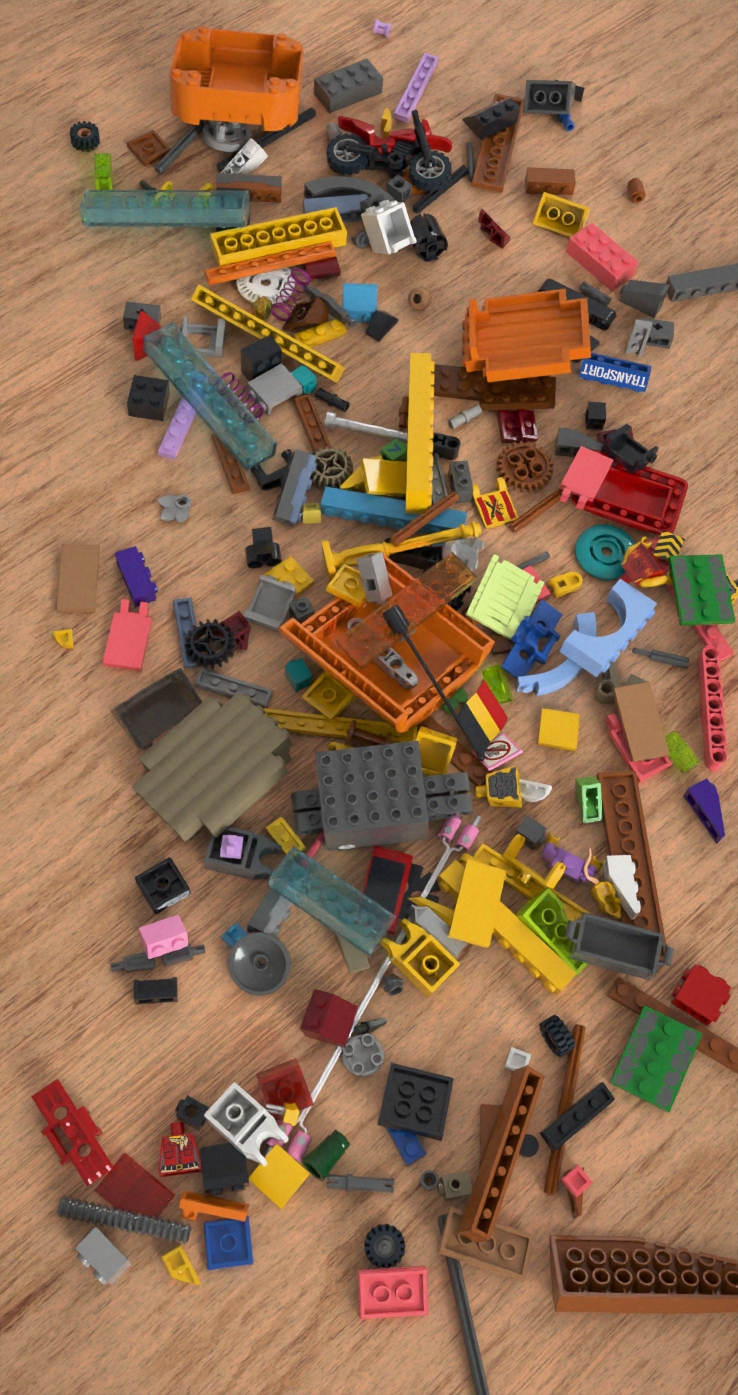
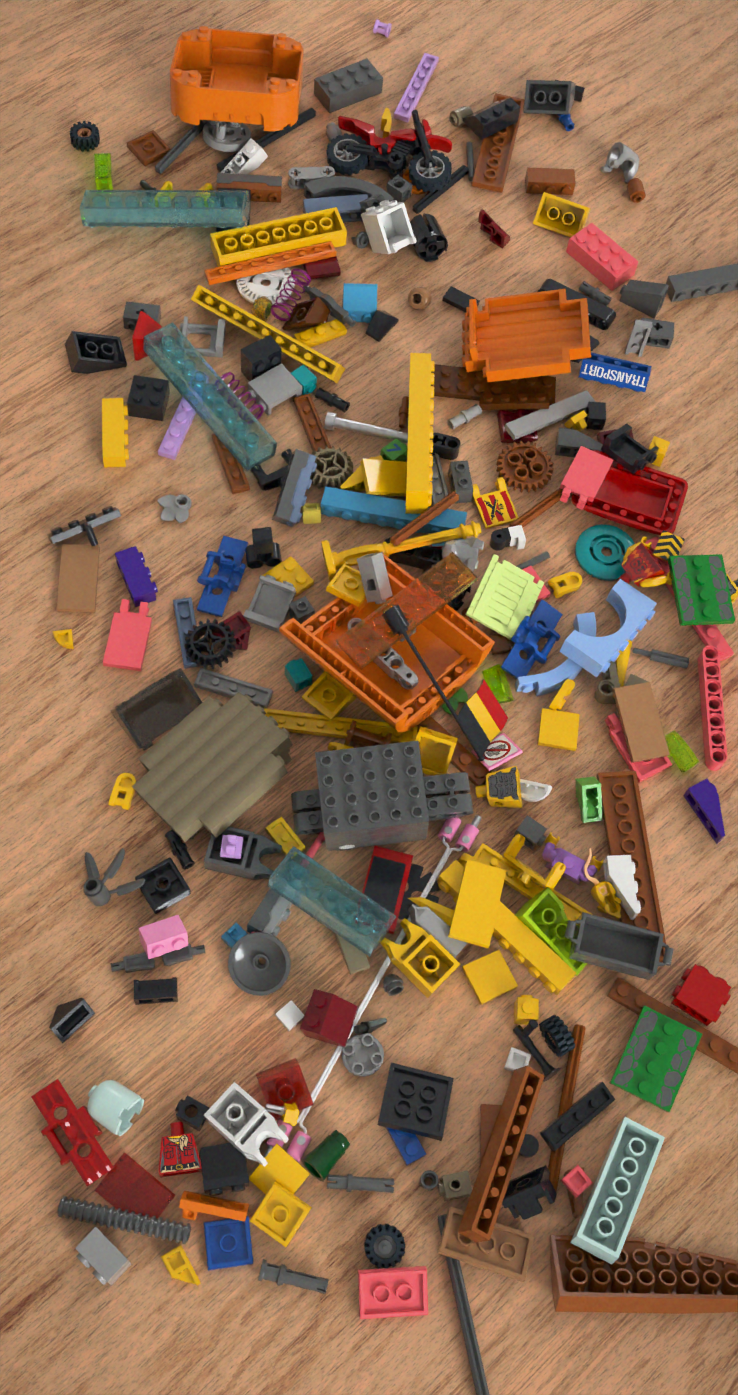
none -> plate [47,506,121,546]
none -> black slope [49,998,95,1043]
none -> black slope [65,331,127,374]
none -> dark grey plant [84,848,145,907]
none -> light aqua cylinder [87,1080,144,1136]
none -> yellow brick [102,398,129,468]
none -> yellow plate [109,773,136,810]
none -> black pin [165,830,195,870]
none -> blue piece [197,536,248,617]
none -> yellow tile [250,1181,312,1247]
none -> dark grey pin [258,1259,329,1294]
none -> white tile [275,1000,305,1031]
none -> light grey piece [288,166,335,190]
none -> black tile [442,286,480,313]
none -> dark tan brick [449,106,473,127]
none -> yellow tile [462,950,518,1005]
none -> leg [490,525,526,551]
none -> black panel [502,1165,557,1220]
none -> light grey tile [504,390,596,440]
none -> black piece [513,1019,561,1082]
none -> yellow brick [514,995,539,1025]
none -> yellow plate [549,679,575,711]
none -> yellow tile [564,410,587,432]
none -> light aqua brick [570,1117,665,1265]
none -> light grey piece [600,142,640,183]
none -> yellow bar [616,640,632,687]
none -> yellow brick [648,436,670,467]

